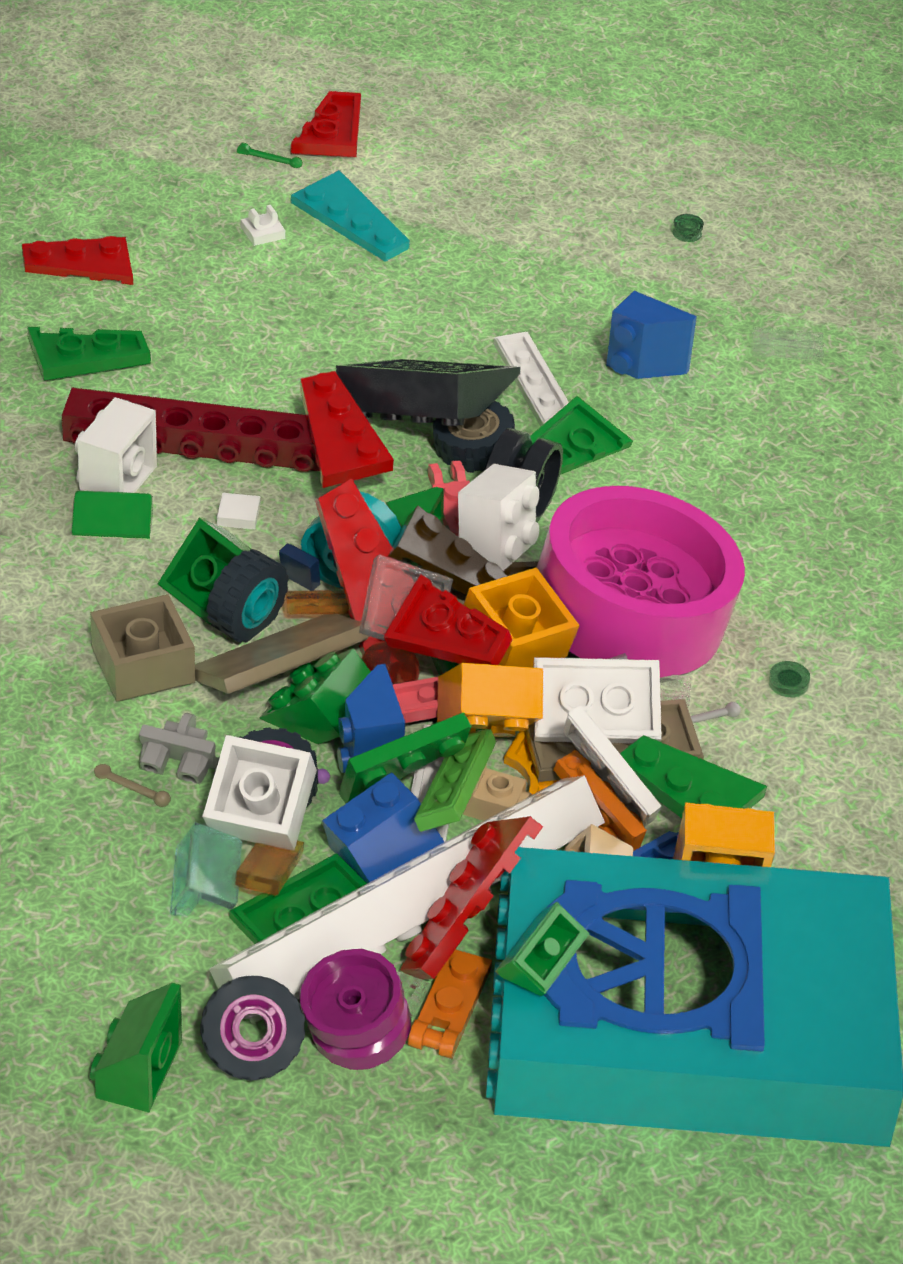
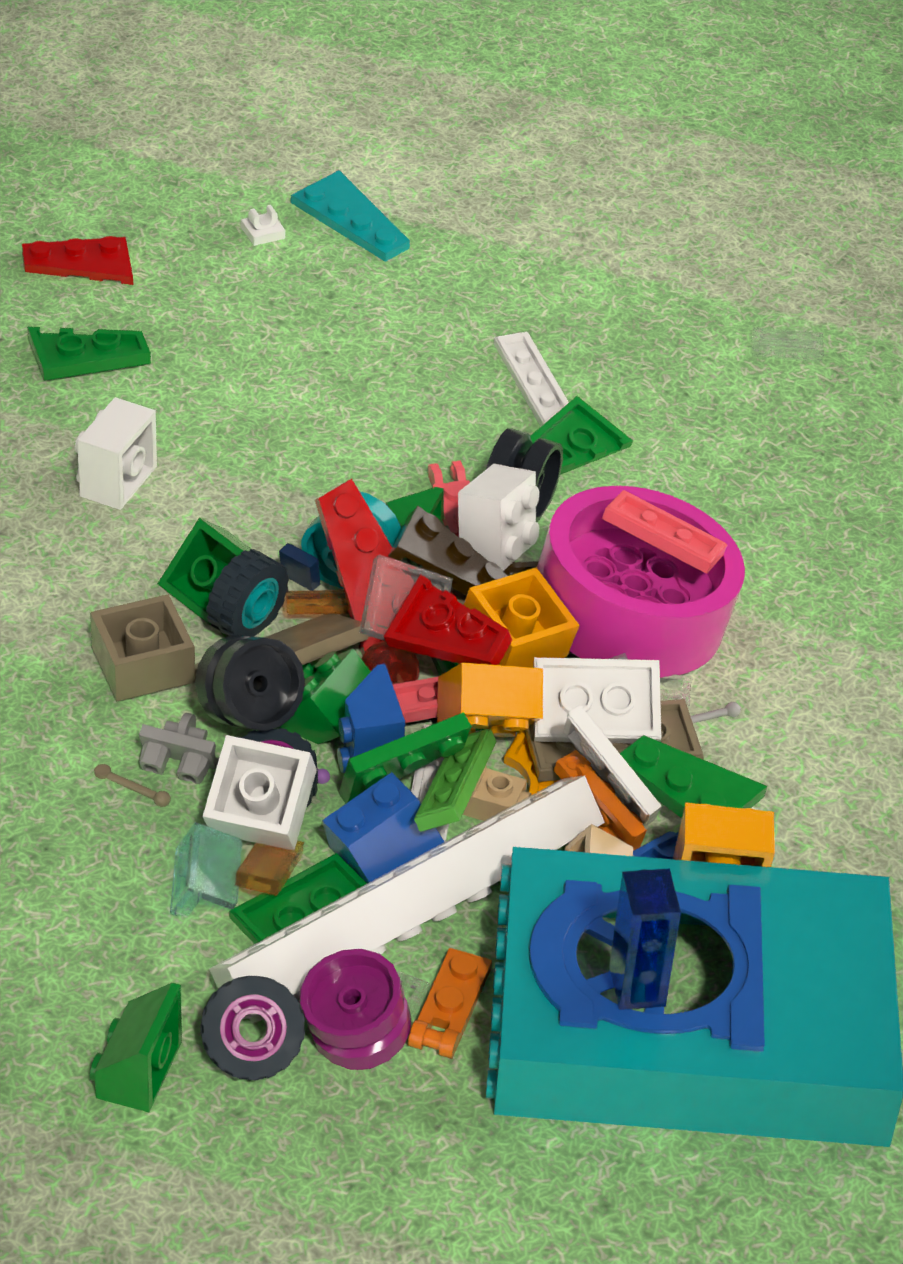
dark red brick [62,387,320,472] -> none
green slope [72,491,153,539] -> none
white tile [217,493,260,529] -> none
green hinge [237,143,303,168] -> none
red wing [291,91,361,157] -> none
red wing [300,371,394,488] -> none
black slope [336,359,521,426] -> none
red wing [400,816,543,980] -> none
black wheel [432,401,515,473] -> none
green slope [495,902,590,996] -> none
blue slope [606,291,697,379] -> none
clear green bush [672,214,704,242] -> none
clear green tile [769,661,810,698] -> none
none -> black wheel [195,635,305,731]
none -> coral tile [602,490,727,574]
none -> clear blue brick [609,868,681,1010]

